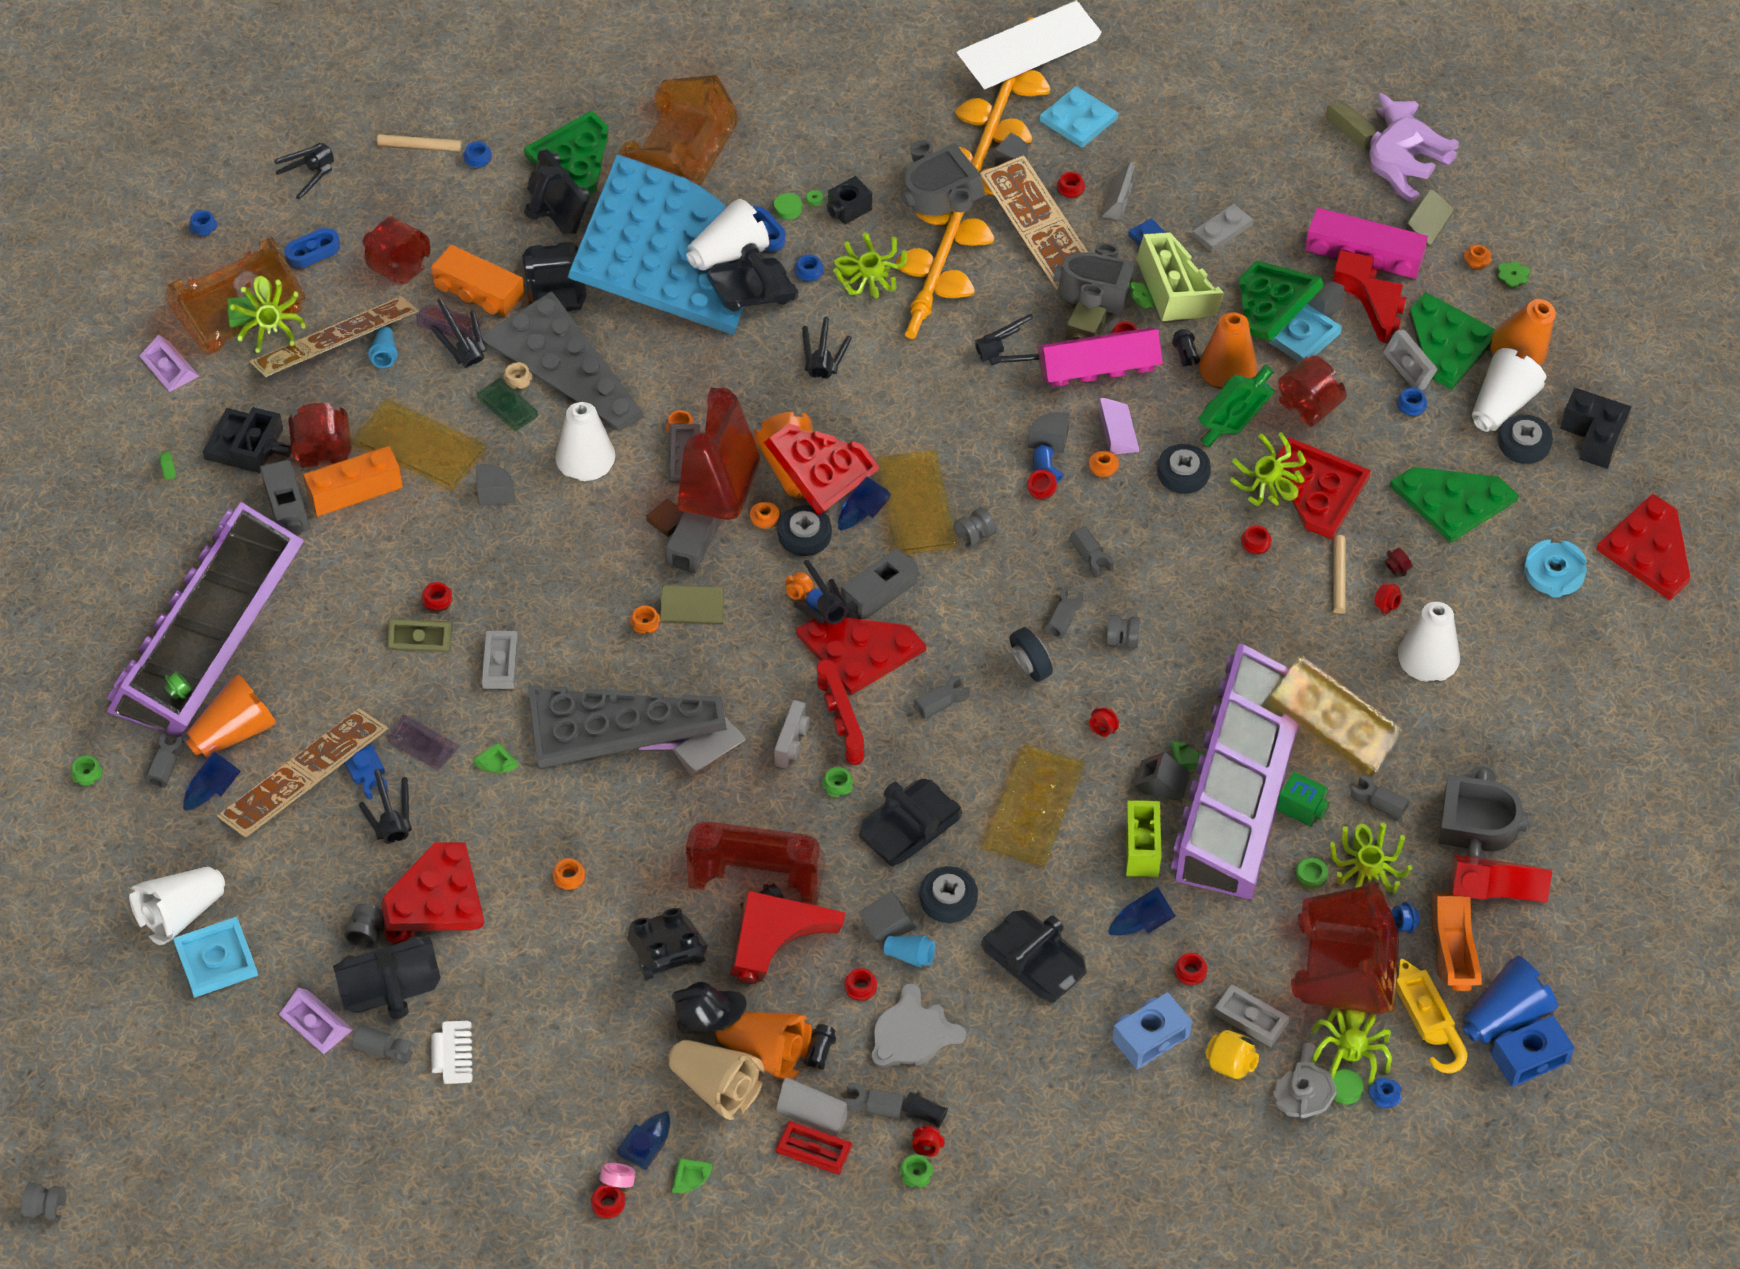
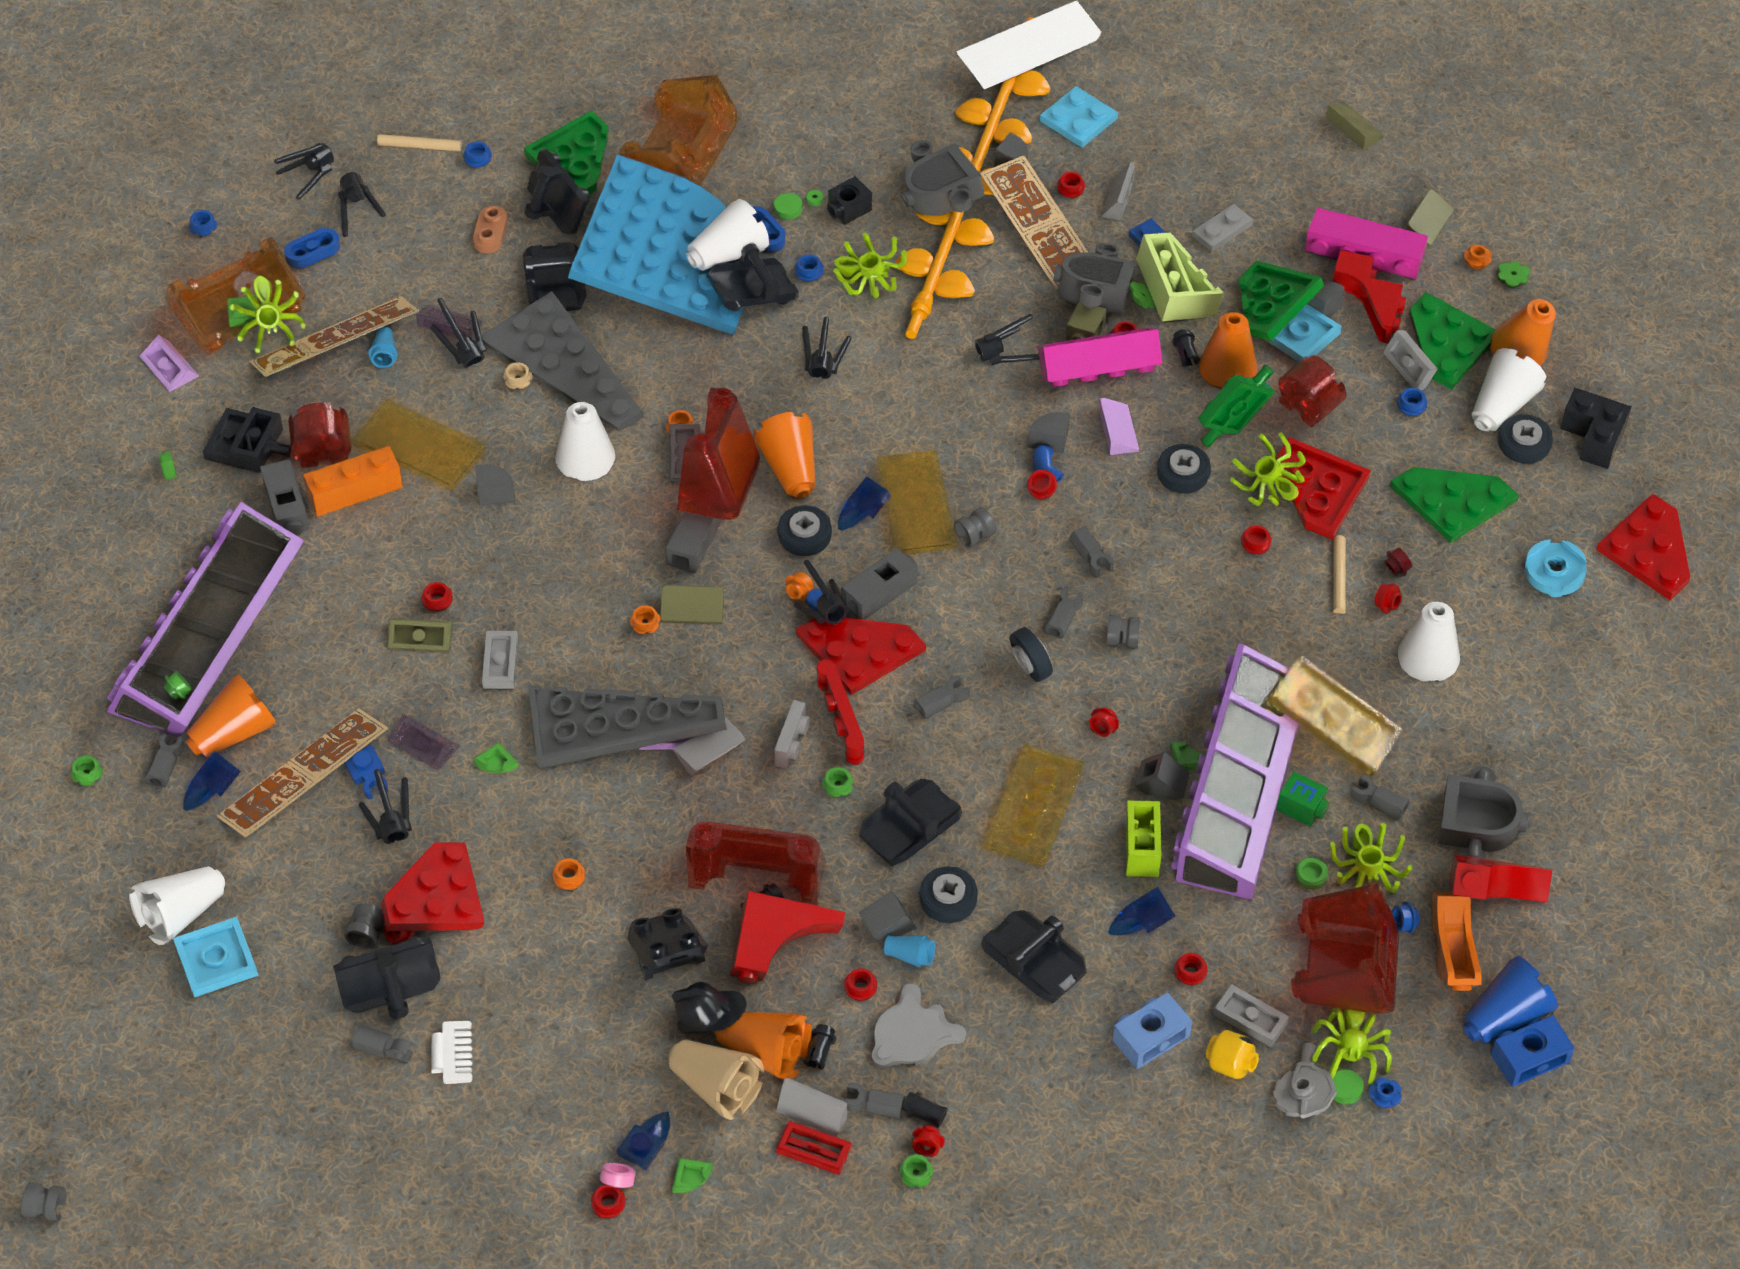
lavender slope [279,987,353,1054] -> none
clear red brick [363,216,431,284] -> none
orange brick [431,245,525,317] -> none
clear green plate [477,378,538,432] -> none
reddish brown tile [646,498,685,537] -> none
orange plate [750,502,780,529] -> none
plate [764,424,880,515] -> none
orange plate [1089,451,1119,477] -> none
lavender animal [1369,93,1459,203] -> none
yellow plate [1394,958,1468,1073] -> none
none -> black plant [338,172,386,237]
none -> nougat plate [473,206,508,253]

